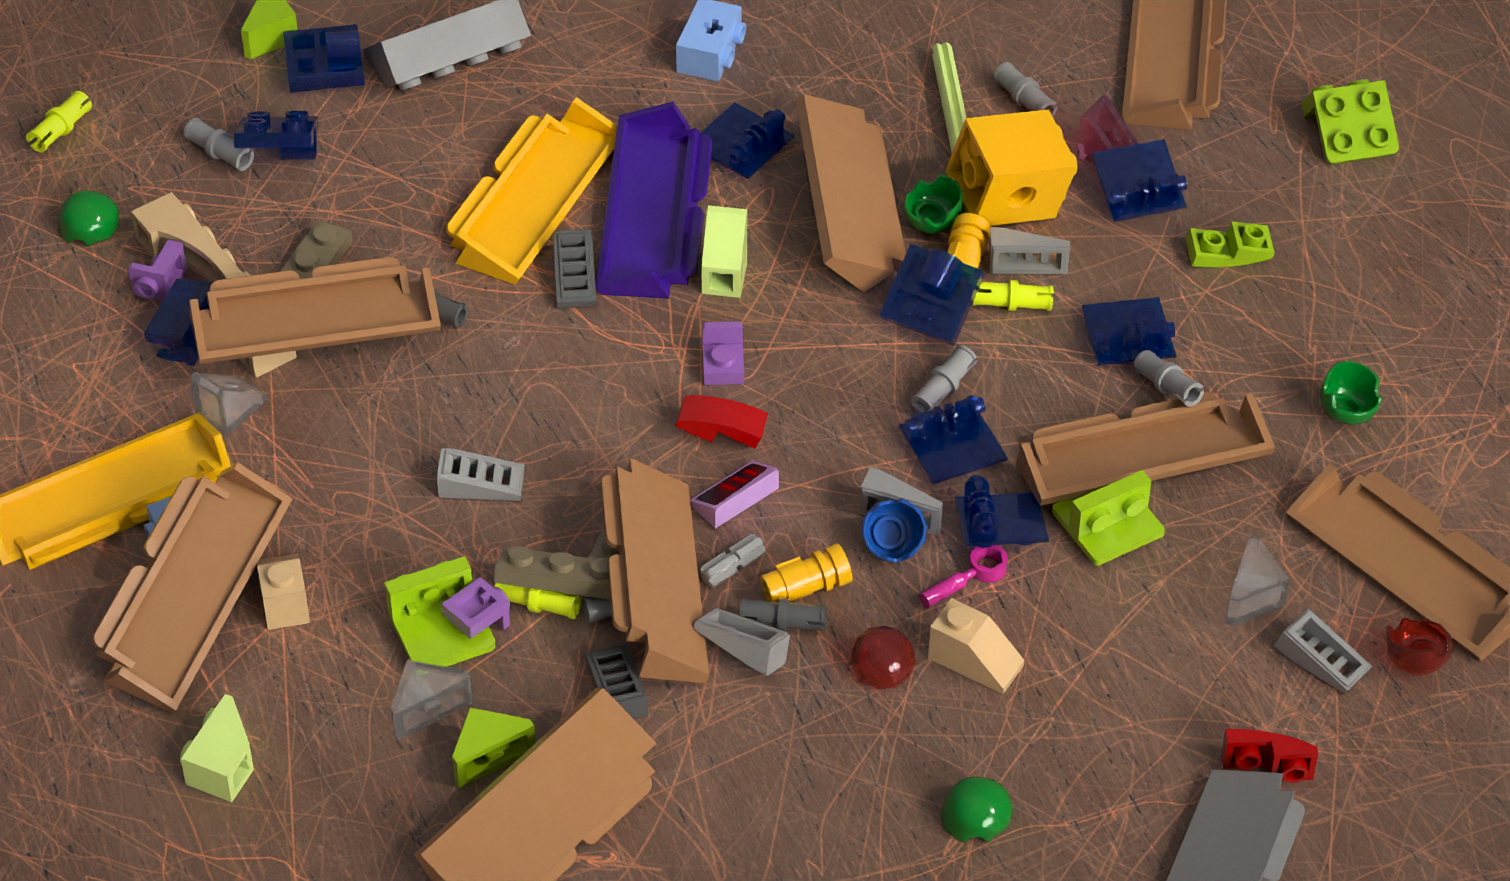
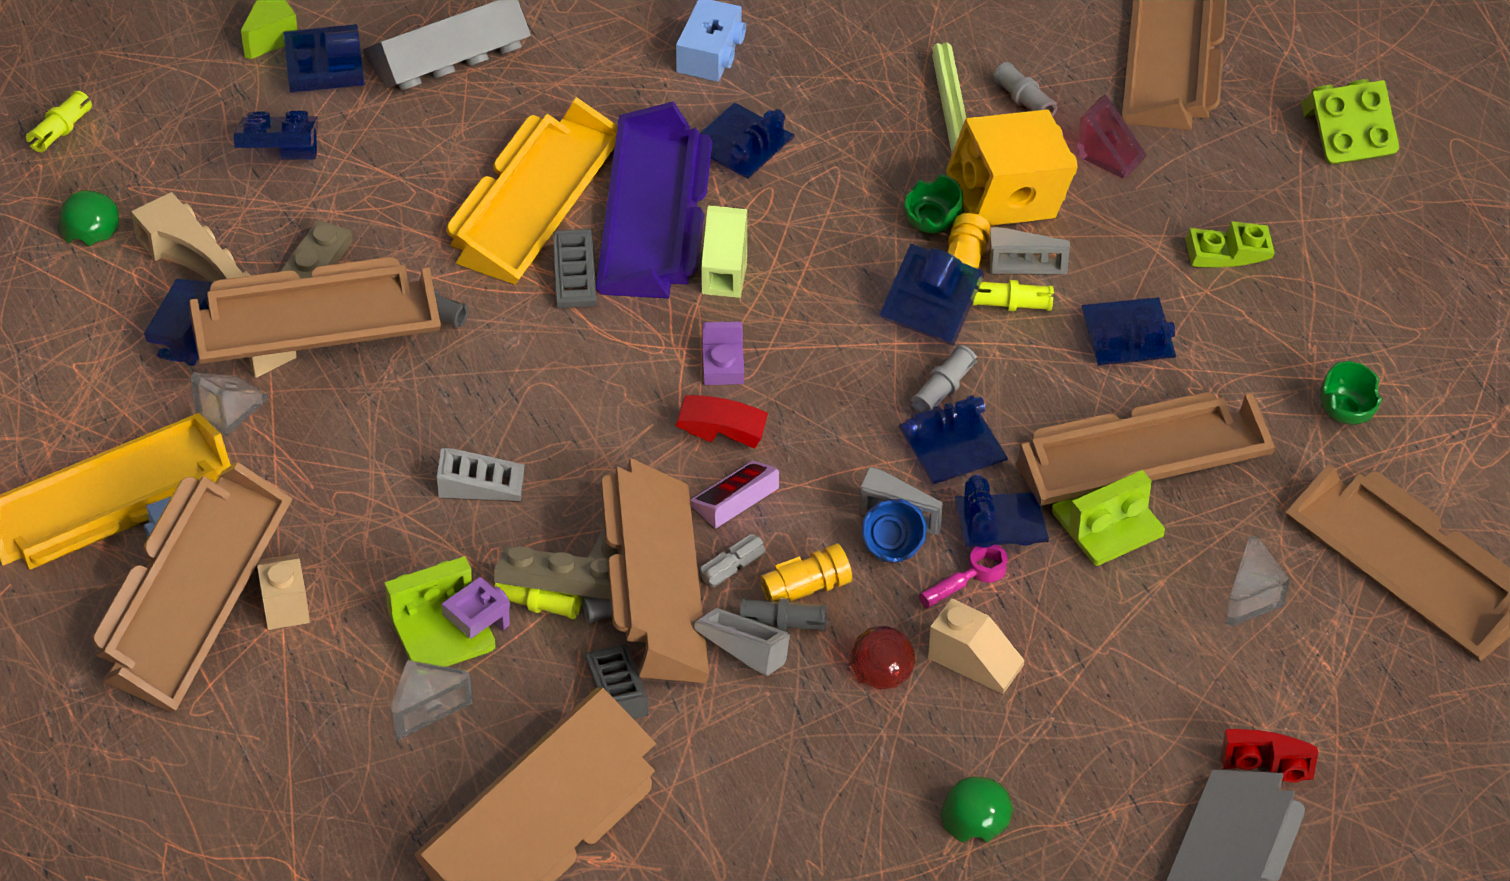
medium lavender bracket [128,240,188,302] -> none
yellowish green slope [180,694,254,802] -> none
light grey pin [183,118,254,171] -> none
lime slope [452,707,536,788] -> none
medium nougat slope [795,94,908,292] -> none
clear blue hinge [1092,139,1187,222] -> none
light grey pin [1134,350,1204,407] -> none
light grey slope [1274,608,1372,695] -> none
clear red hair [1386,617,1453,676] -> none

